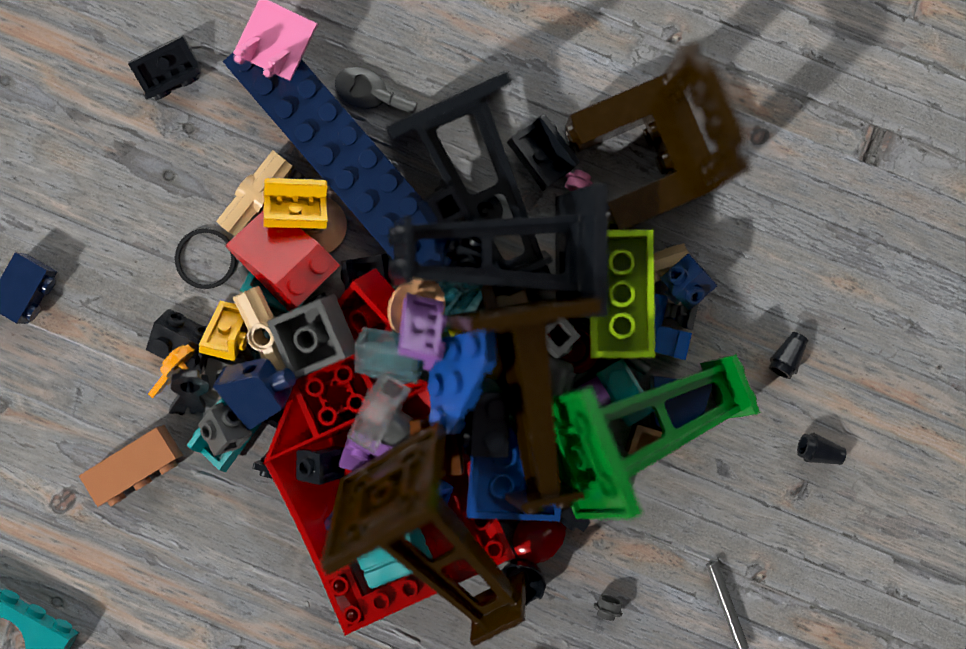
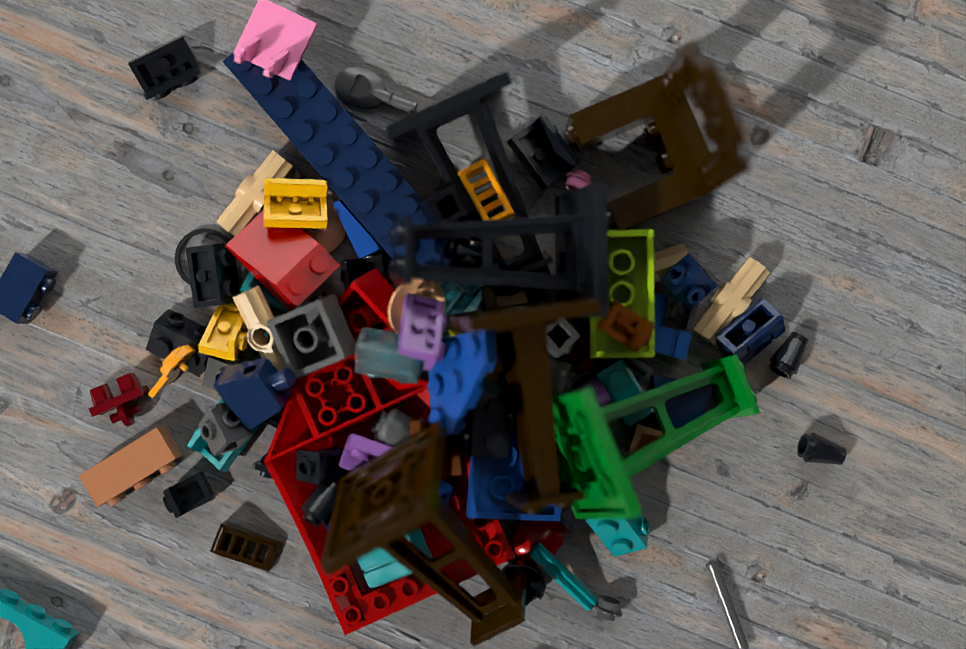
black piece [169,369,209,416] -> none
clear slope [347,373,411,454] -> none
none -> dark red hips [88,372,150,427]
none -> black bracket [163,471,216,518]
none -> black bracket [186,242,240,308]
none -> dark brown slope [210,520,281,571]
none -> black brick [301,481,338,528]
none -> blue slope [333,200,383,258]
none -> light orange slope [458,158,516,220]
none -> teal axle [528,543,598,611]
none -> teal bracket [585,515,650,557]
none -> reddish brown bracket [597,299,655,352]
none -> tan piece [693,257,770,345]
none -> dark blue brick [715,298,785,366]

